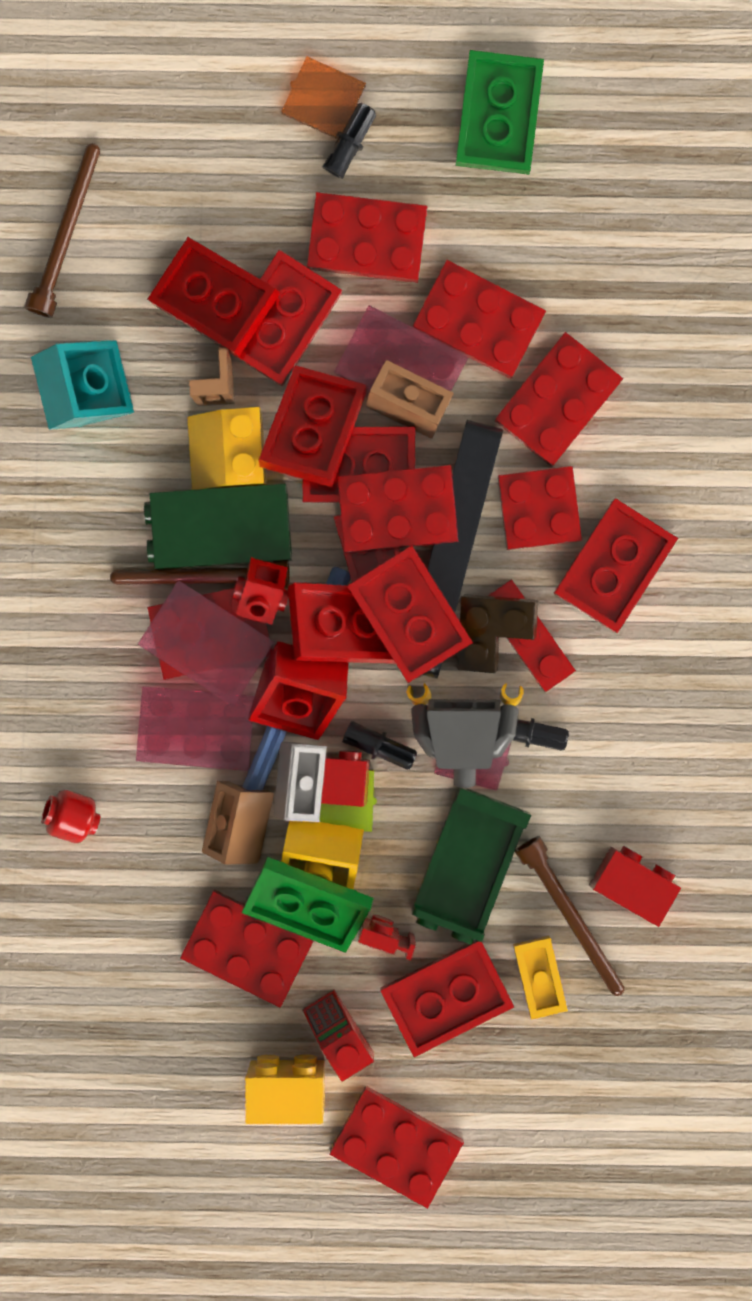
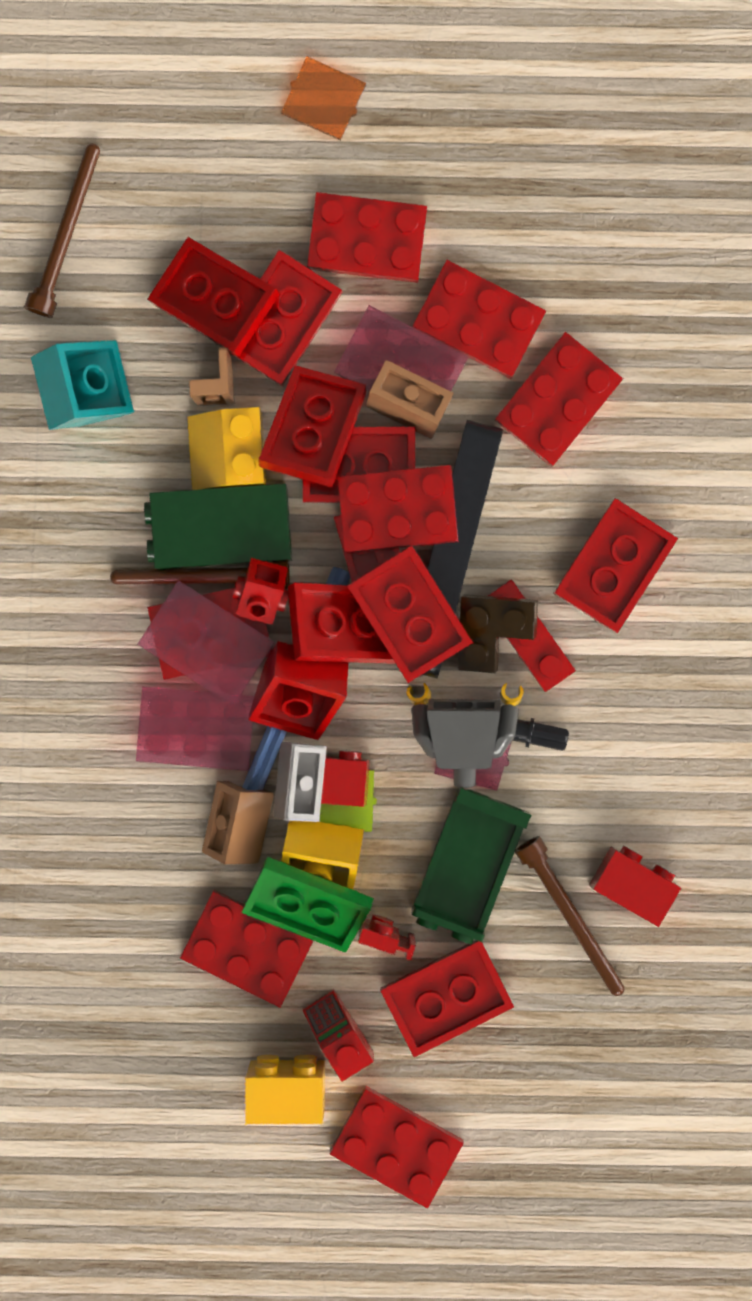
red head [41,790,101,844] -> none
black axle [322,103,376,179] -> none
black axle [342,720,417,770] -> none
green plate [455,50,544,175] -> none
red plate [498,466,582,550] -> none
yellow plate [513,936,568,1020] -> none

